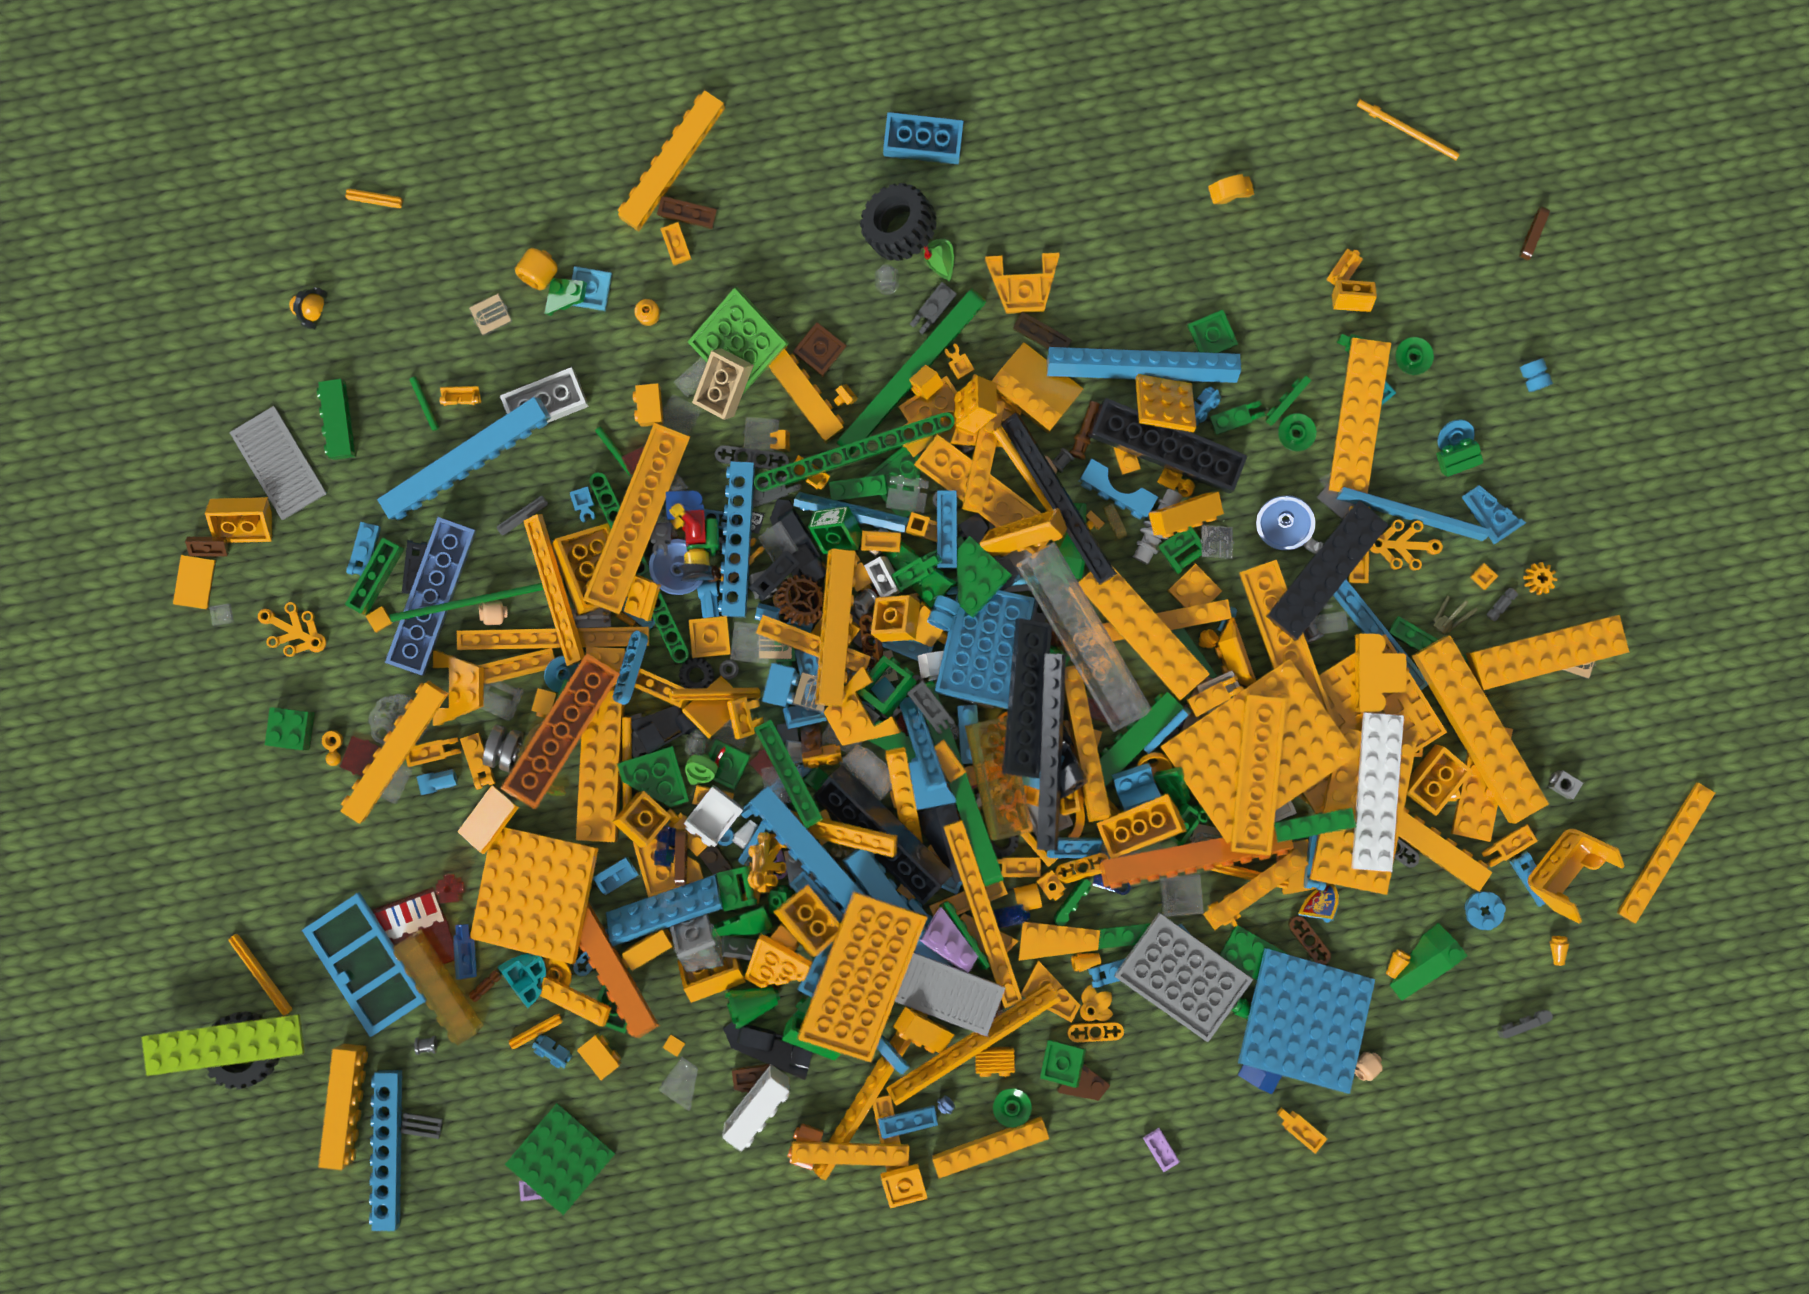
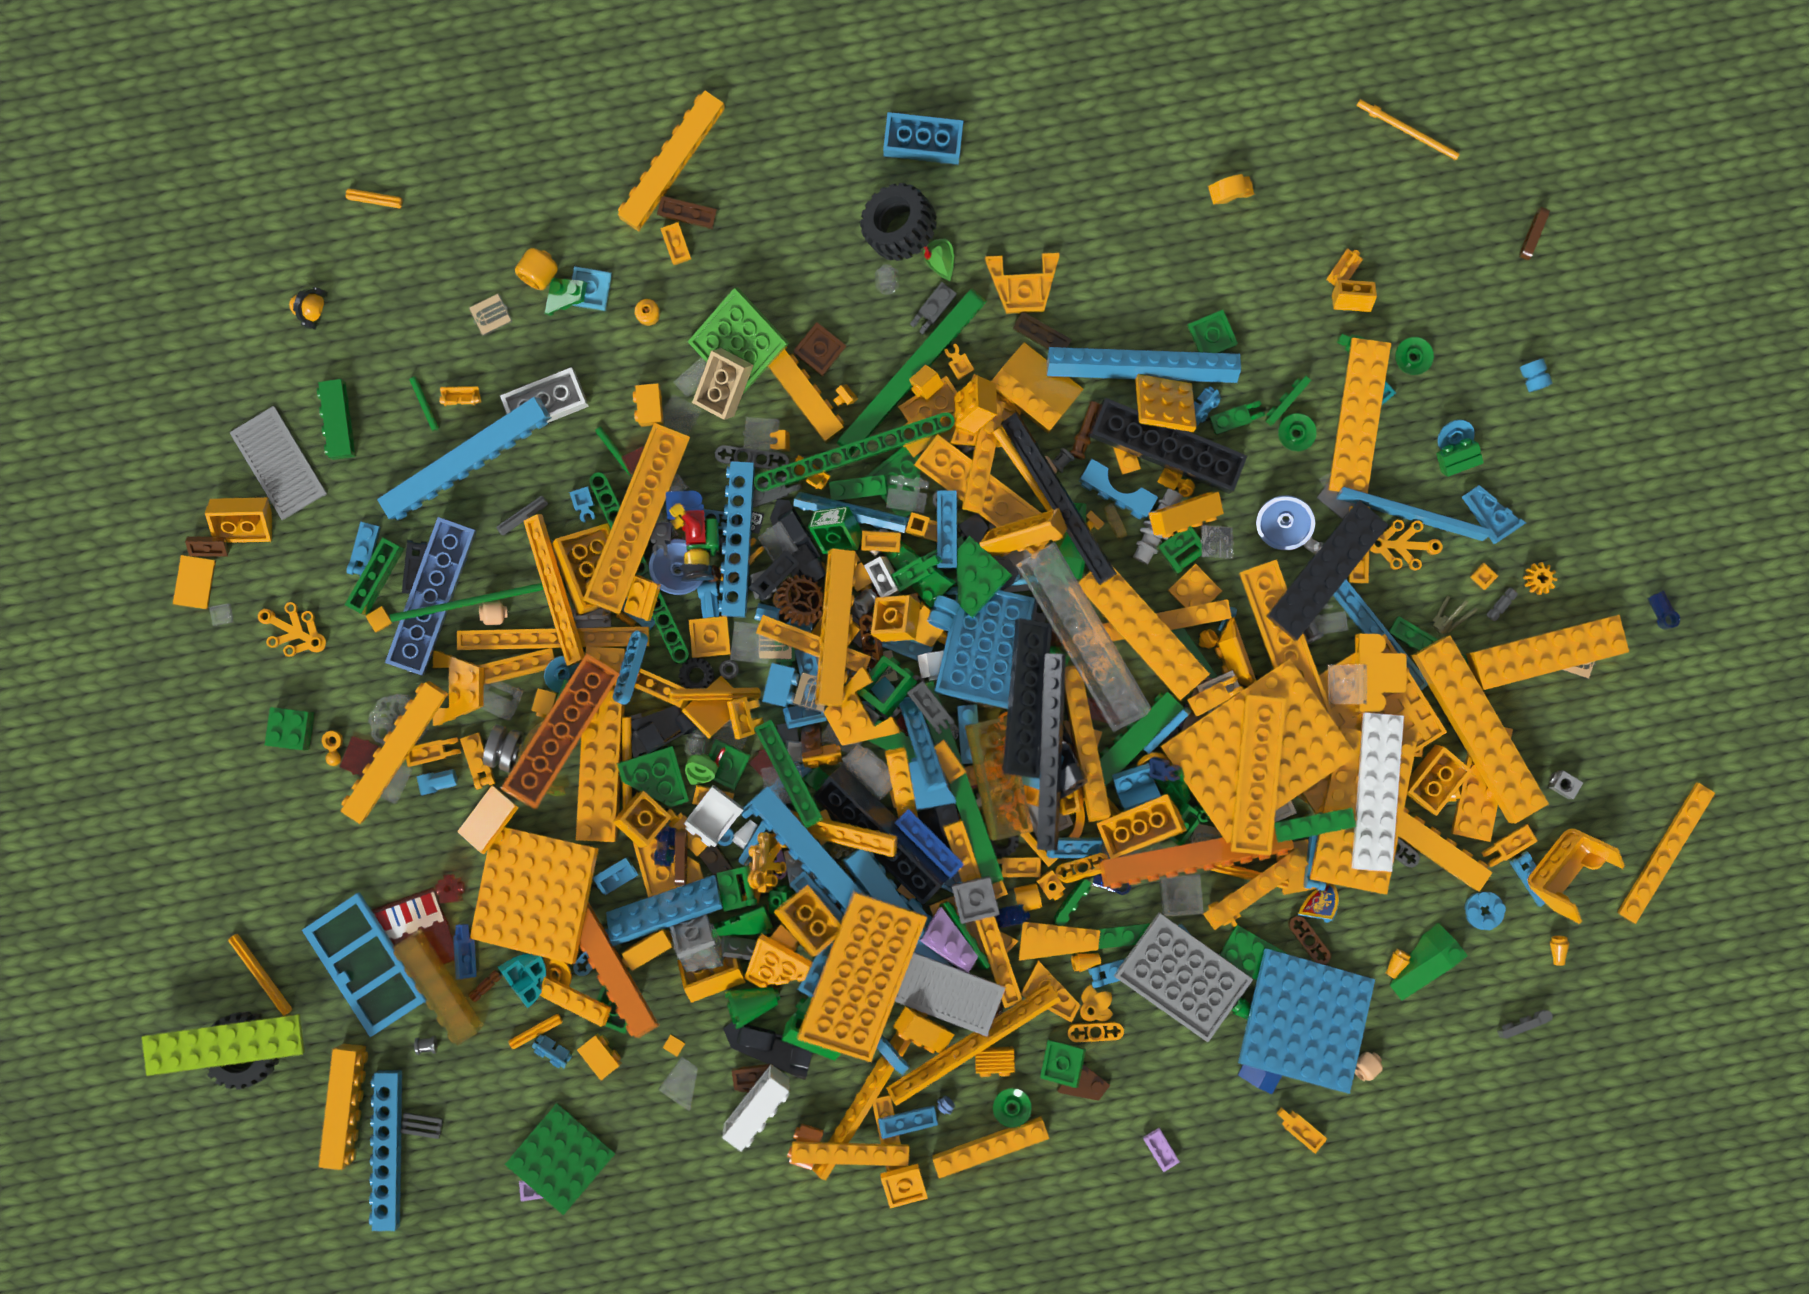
none -> blue plate [895,809,964,878]
none -> flat silver plate [952,876,999,924]
none -> dark blue plate [1150,757,1180,781]
none -> clear plate [1328,665,1367,704]
none -> clear blue piece [1647,591,1680,630]

